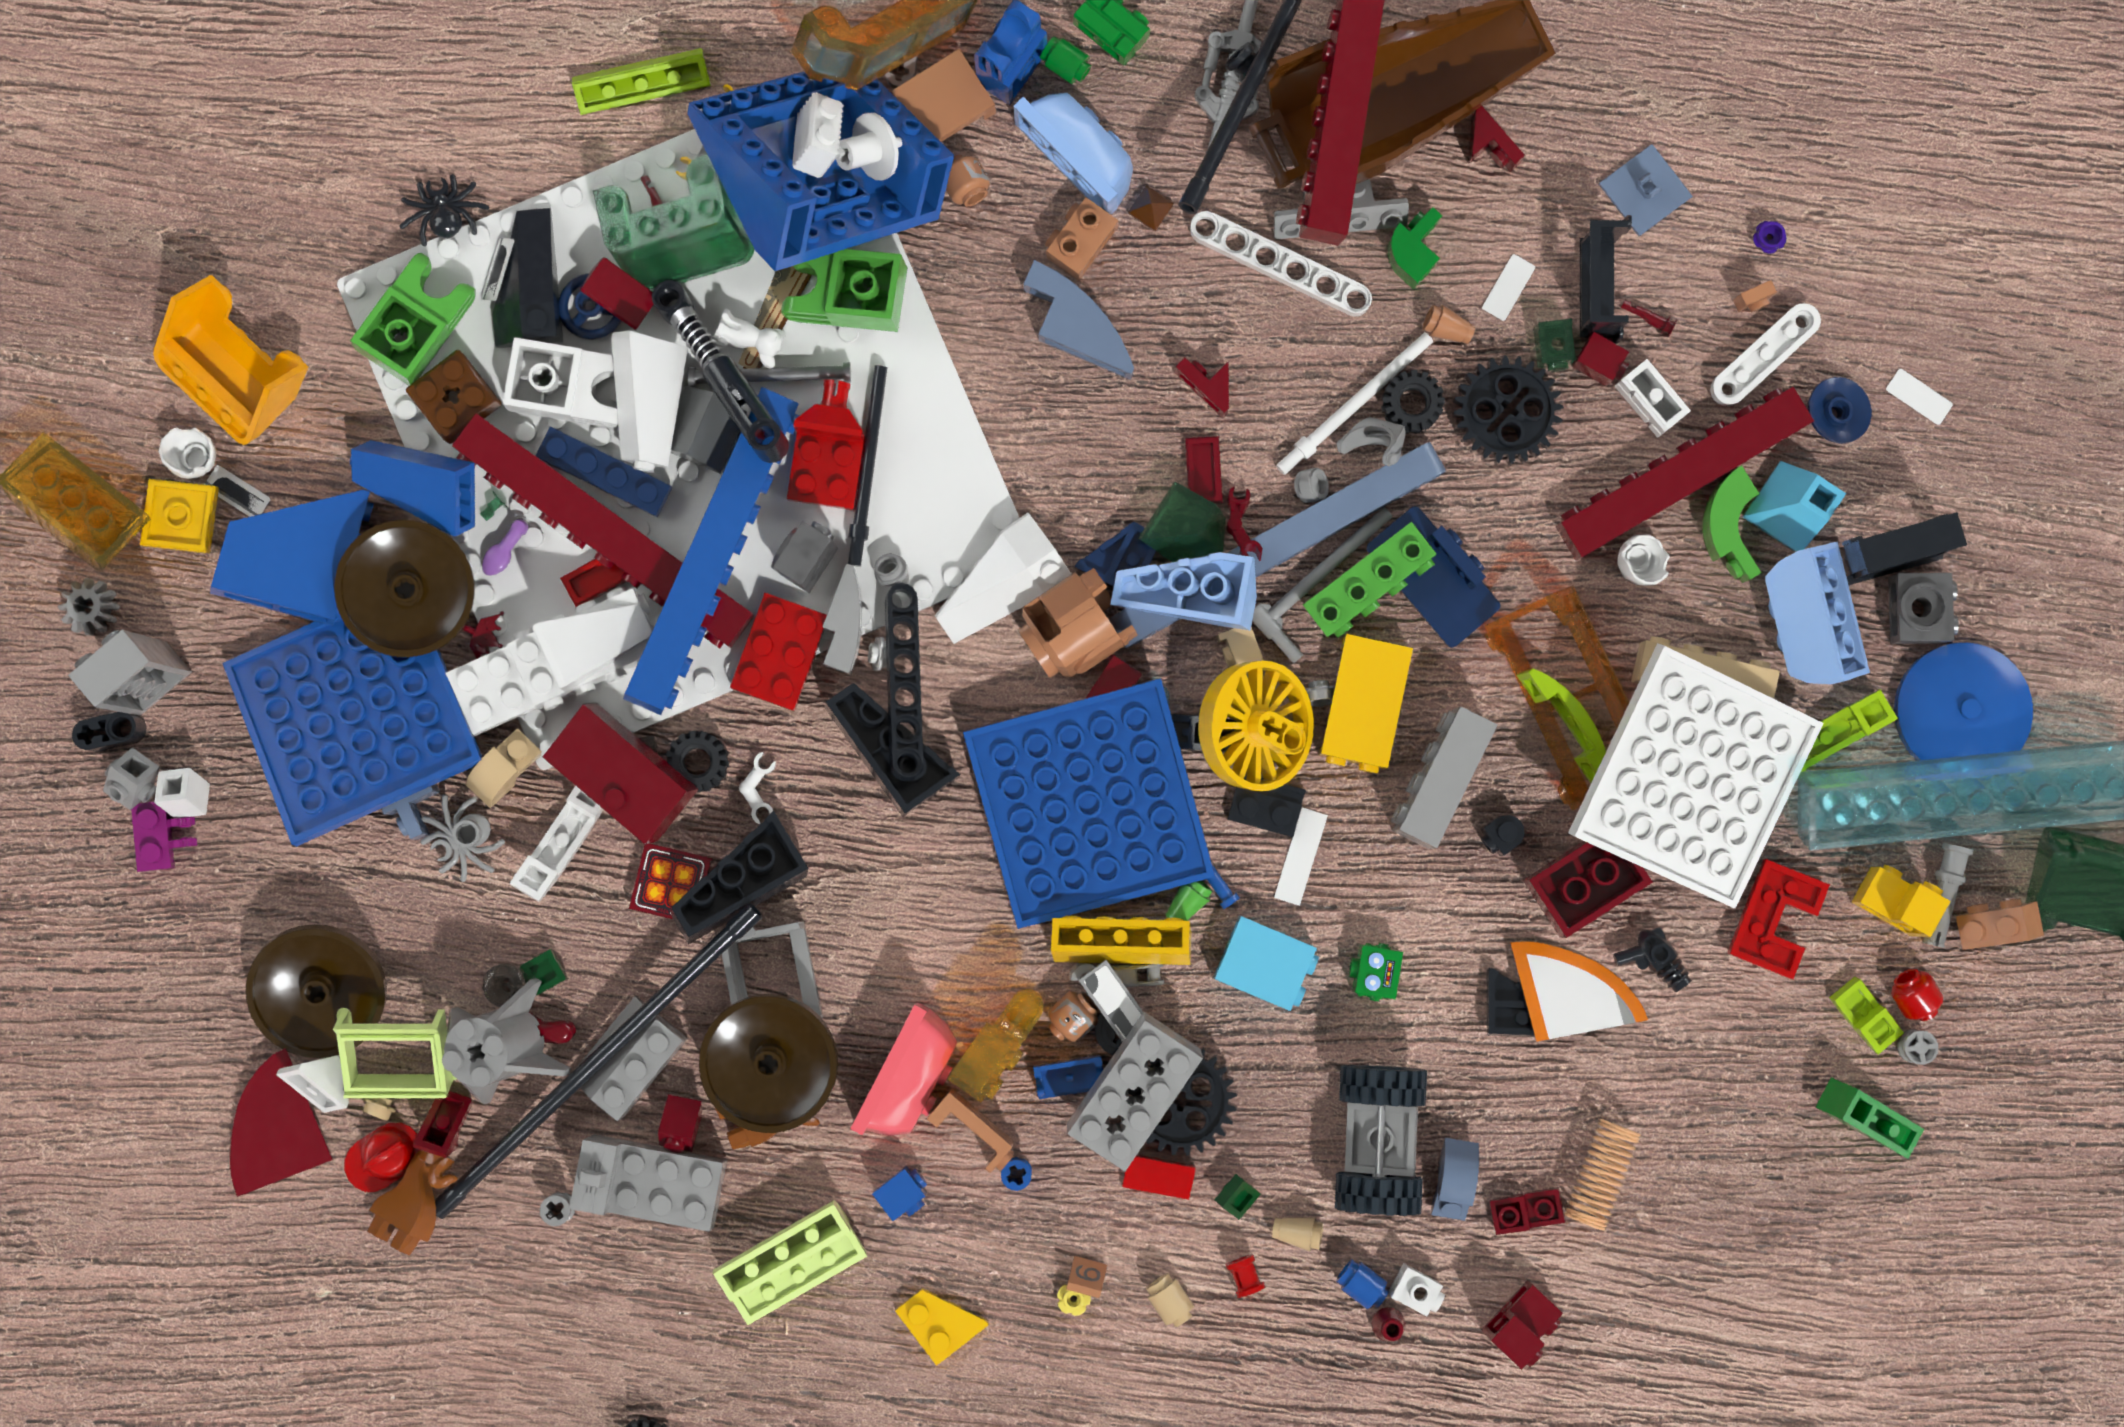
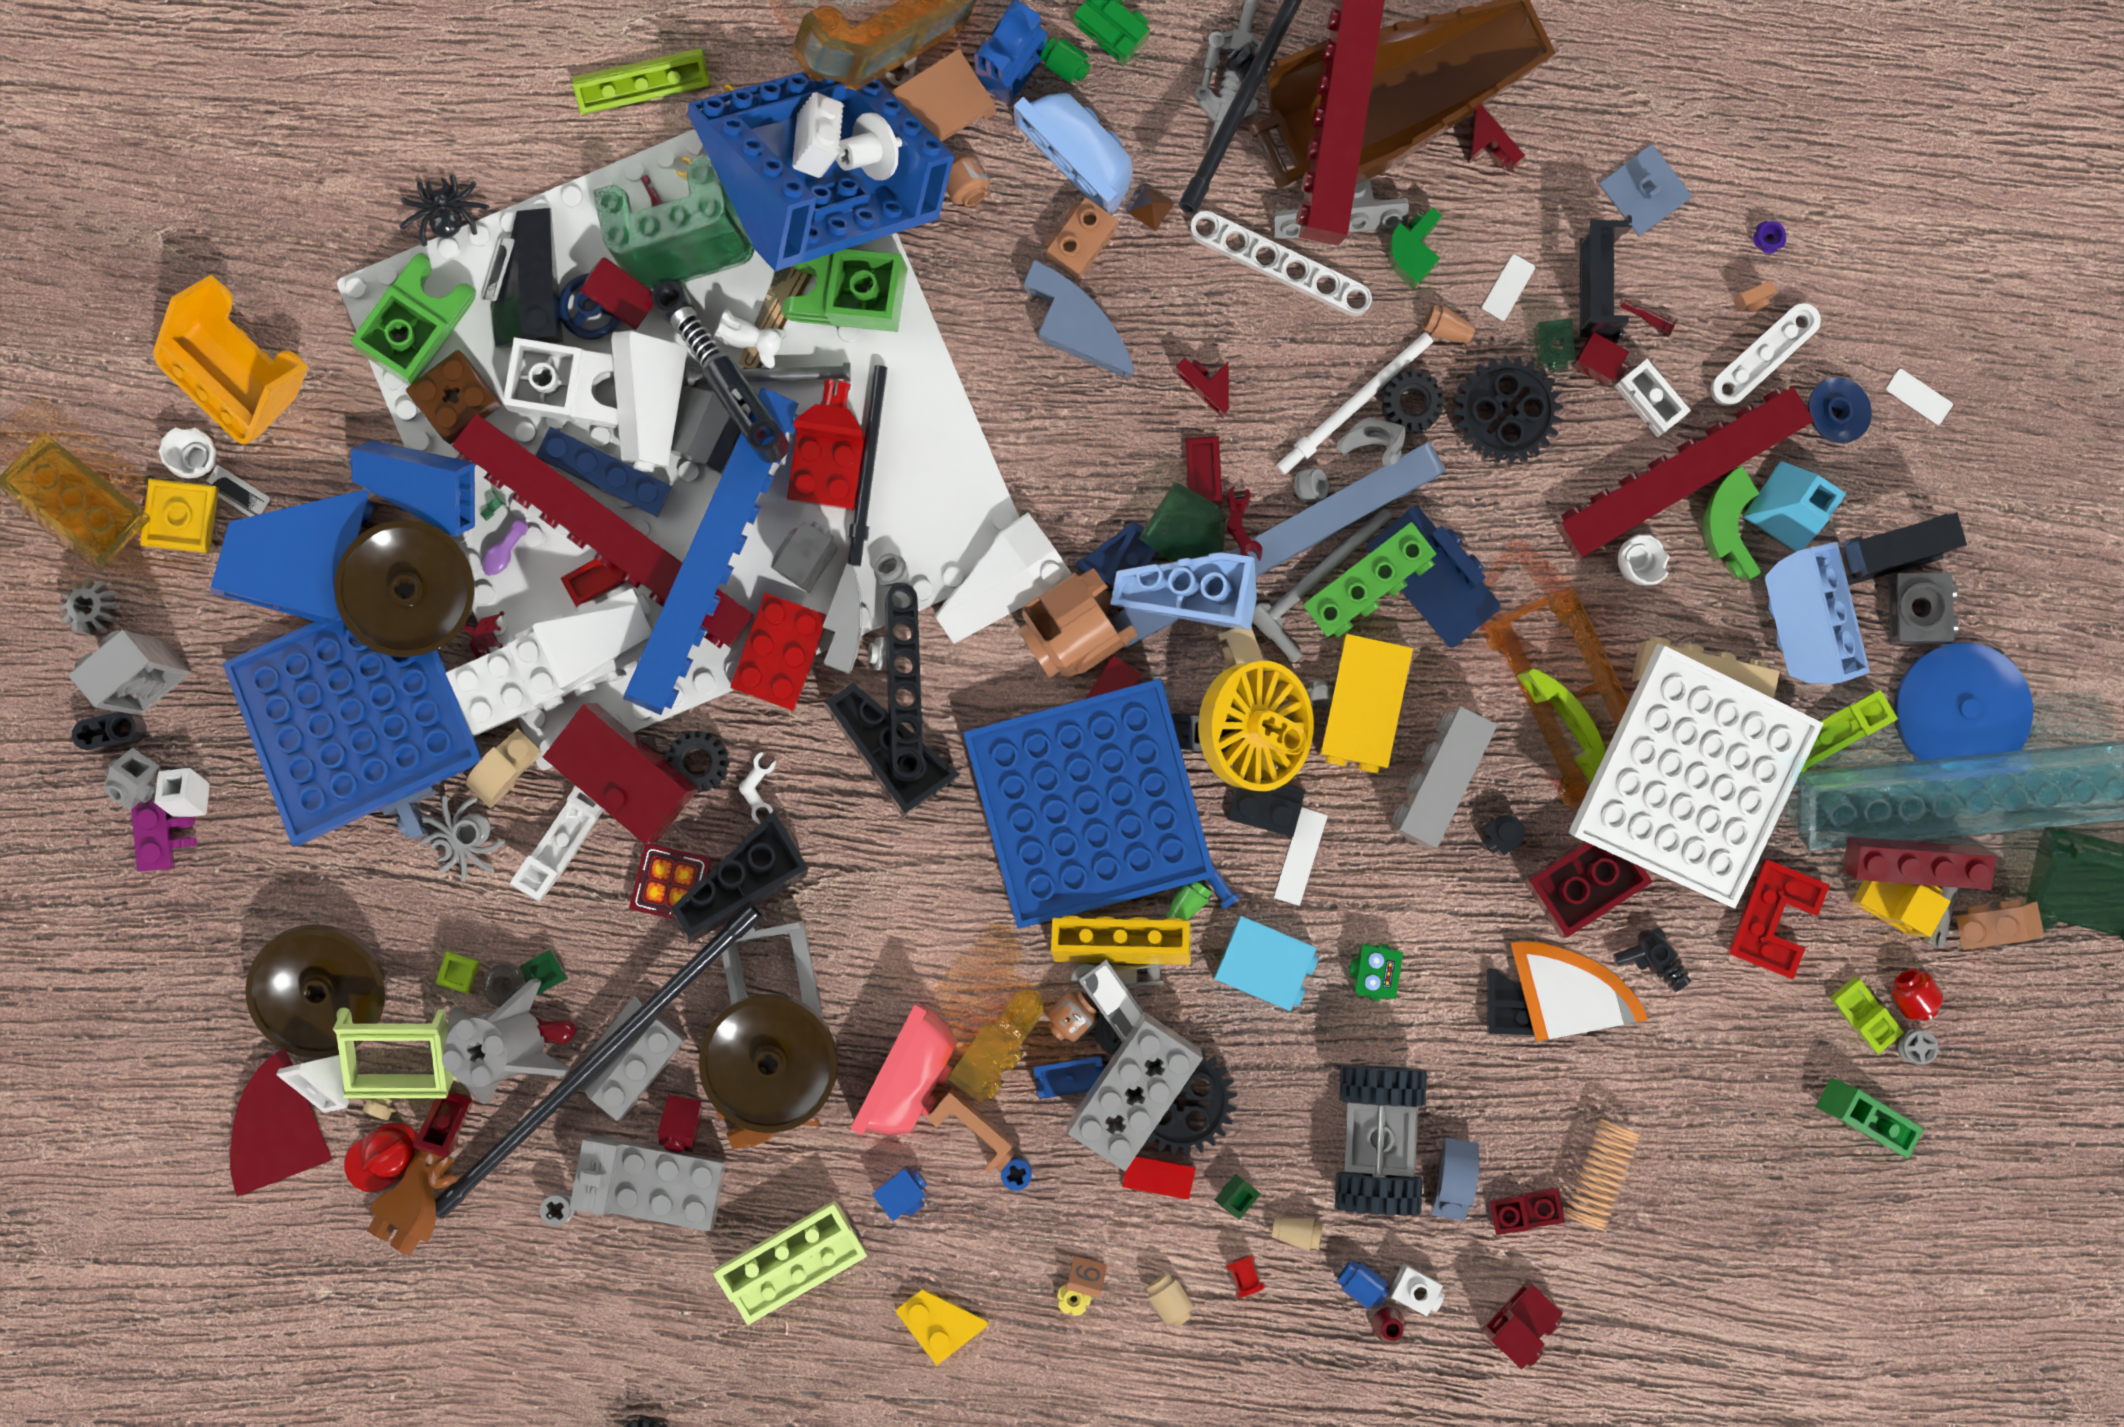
none -> lime tile [435,951,481,994]
none -> dark red brick [1843,836,1996,890]

